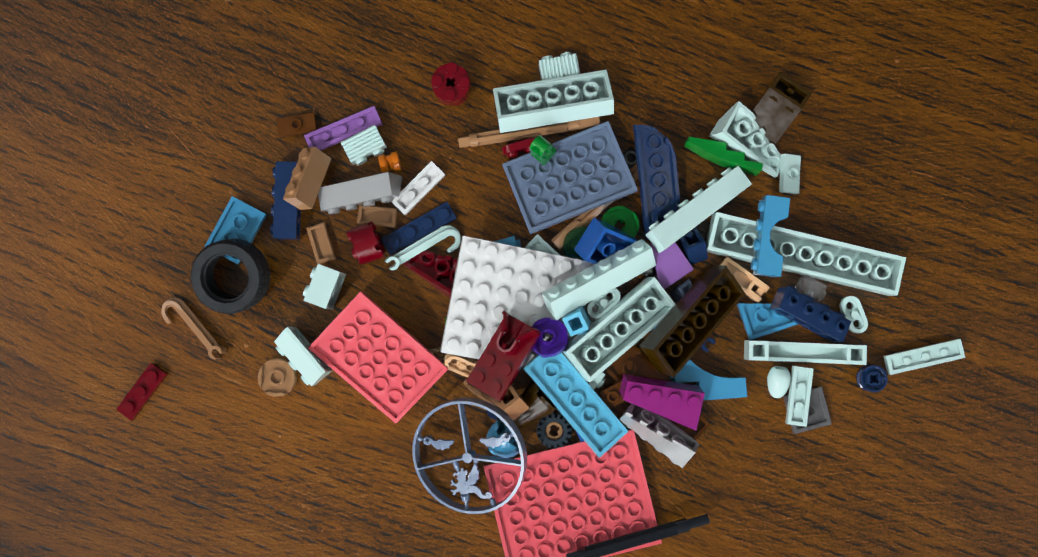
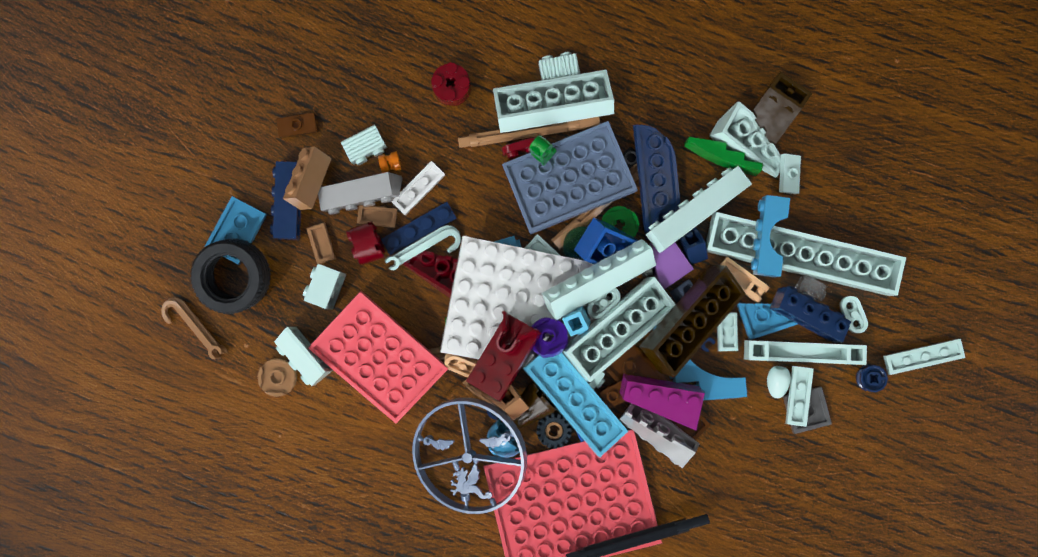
dark red plate [116,363,168,421] -> none
medium lavender plate [304,106,383,151] -> none
none -> light aqua plate [717,312,738,351]

